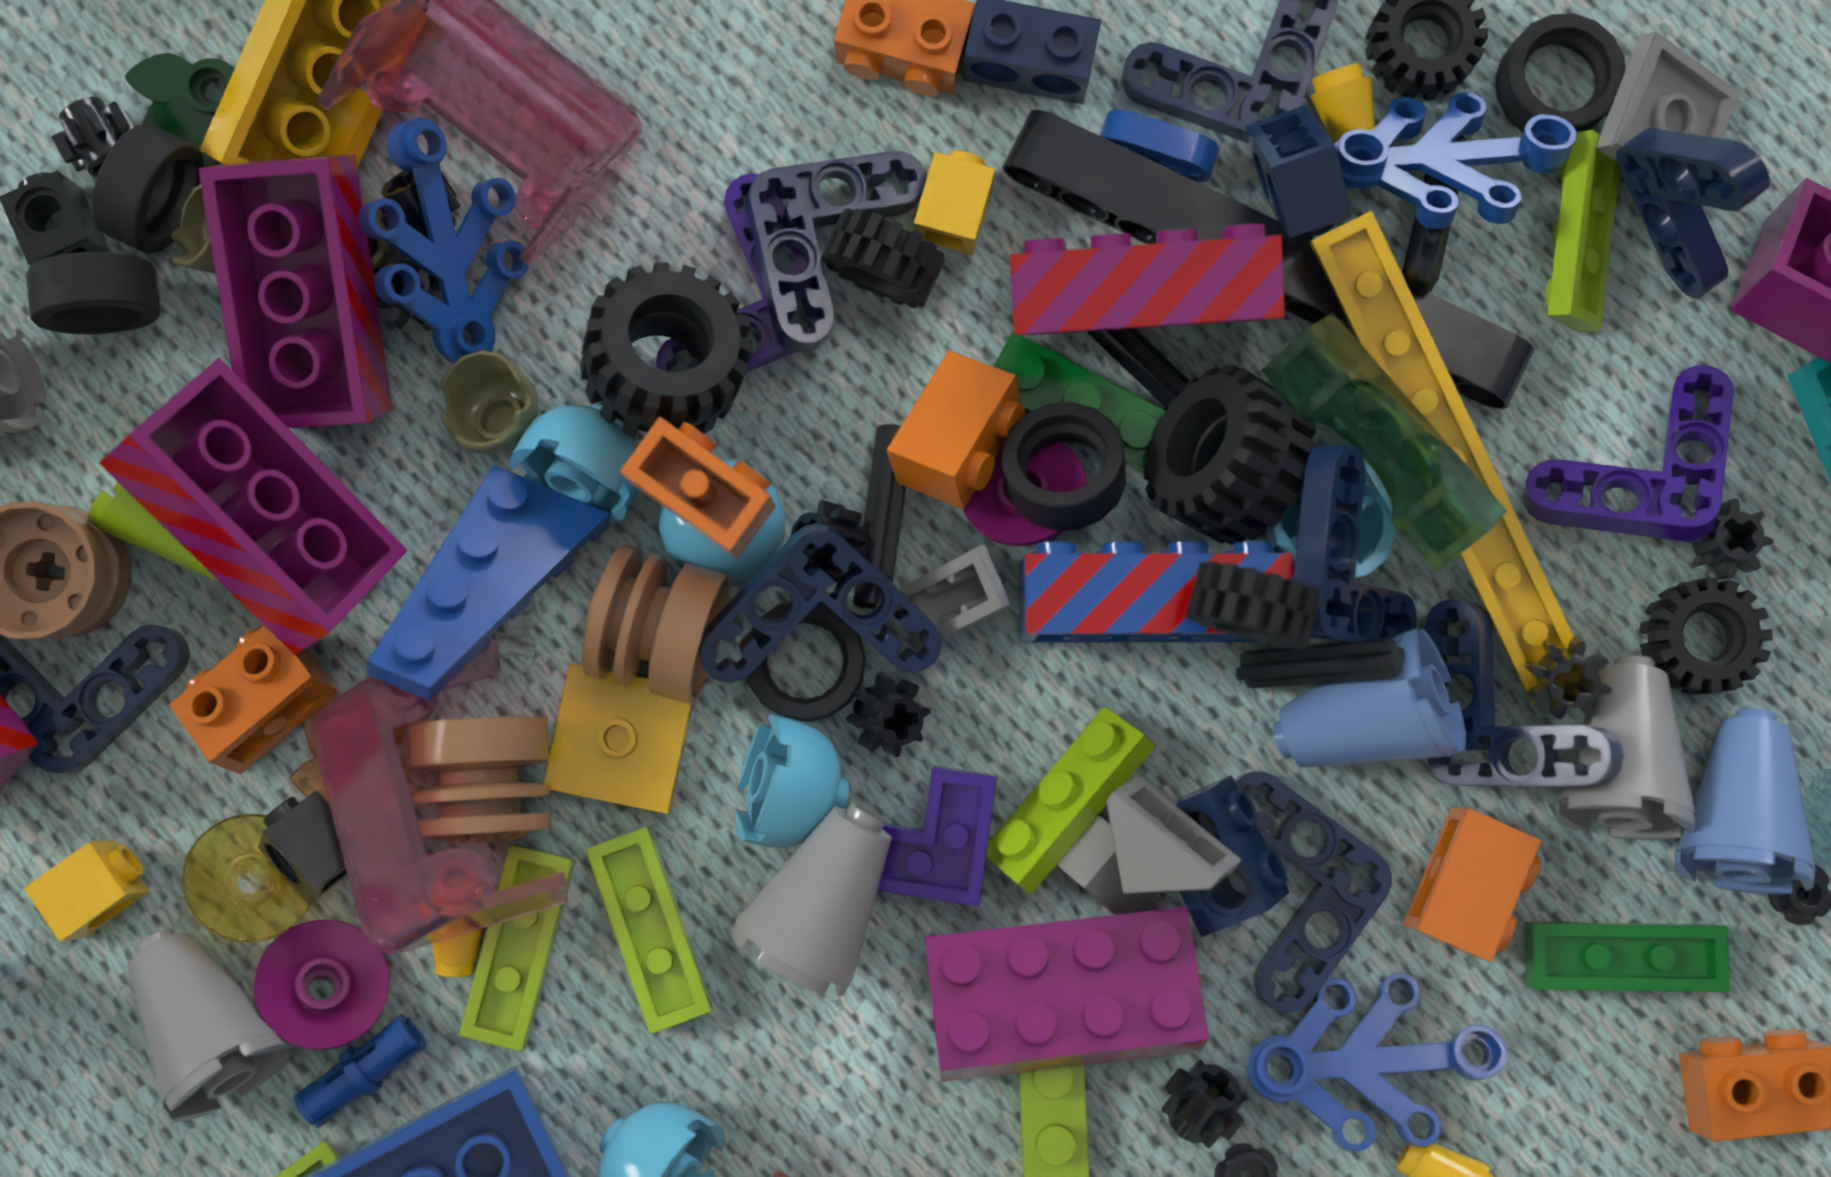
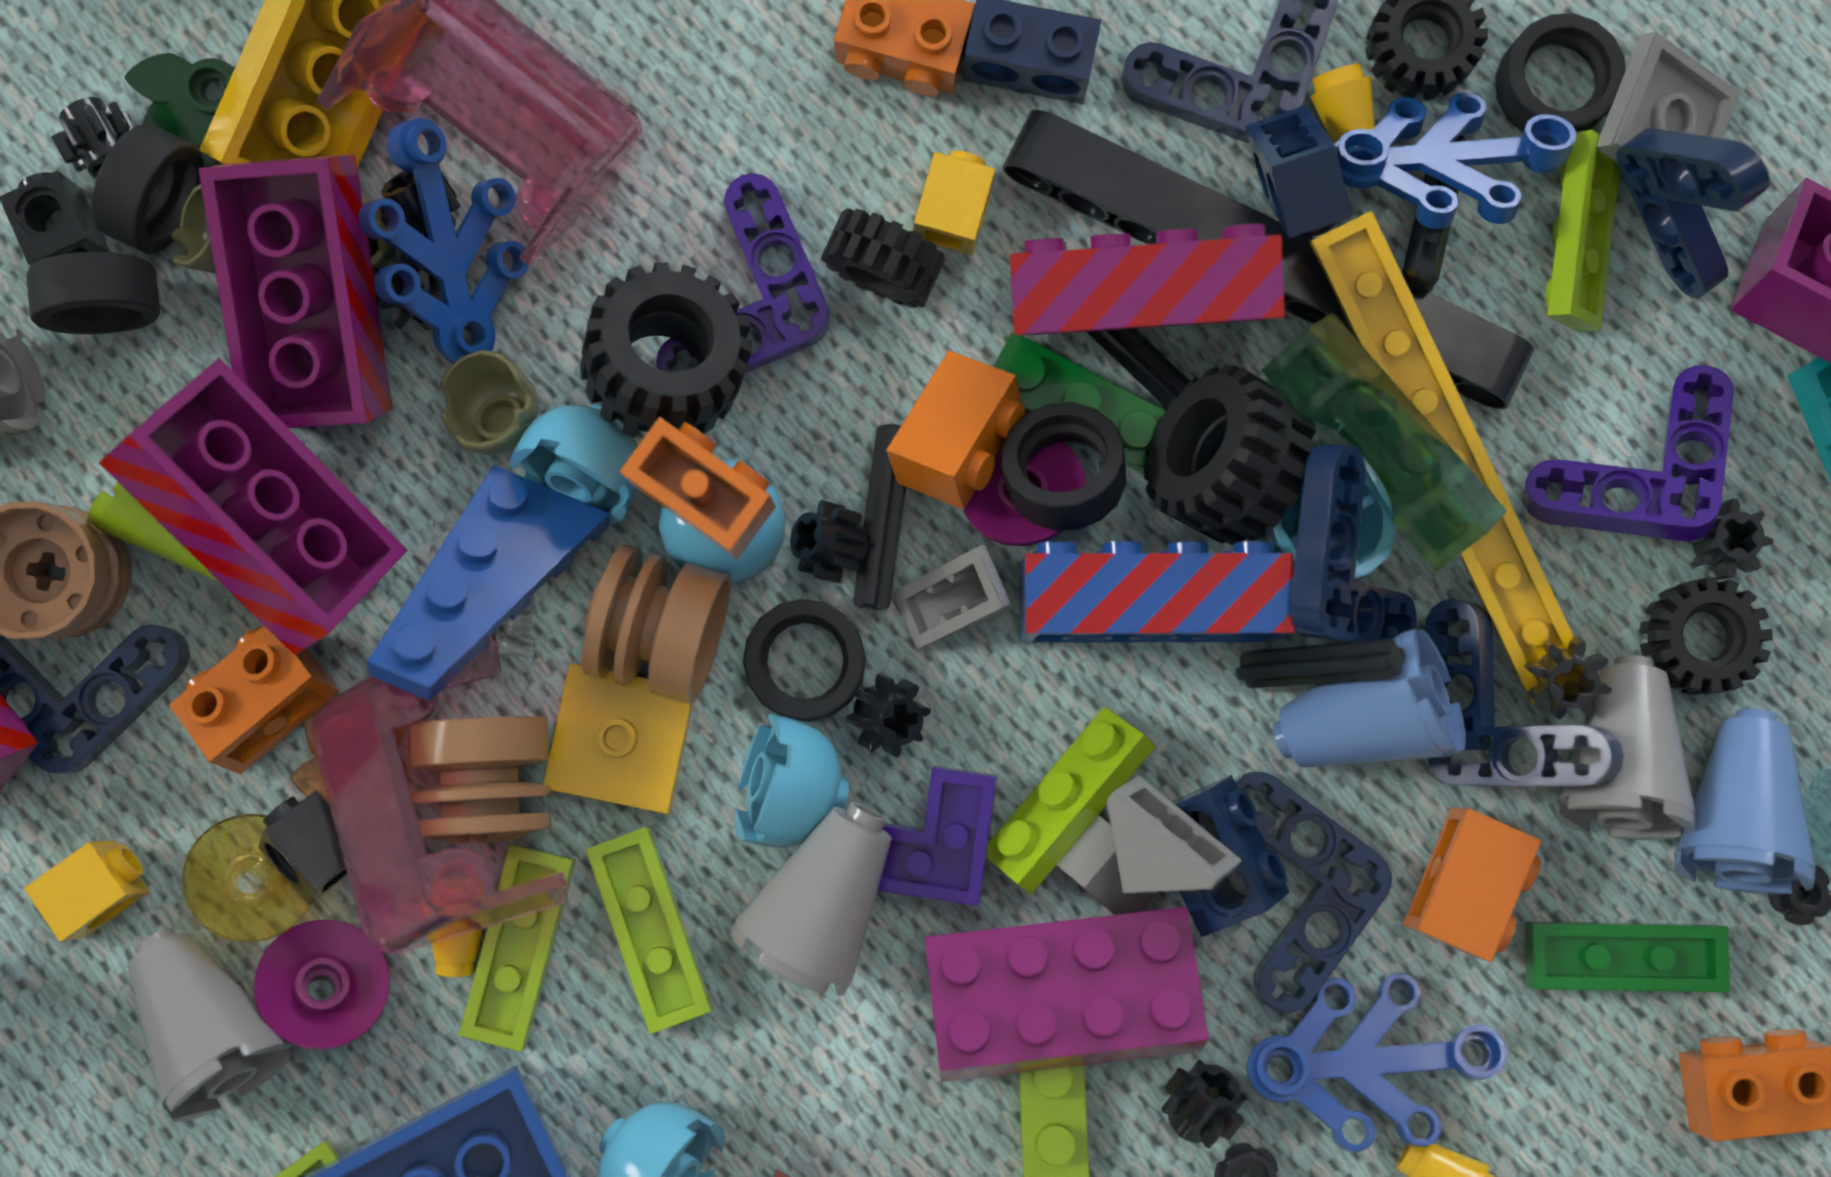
blue pin [294,1014,426,1128] -> none
dark blue beam [698,524,942,683] -> none
dark blue beam [746,151,926,352] -> none
blue beam [1100,109,1219,182] -> none
black tyre [1185,561,1321,649] -> none

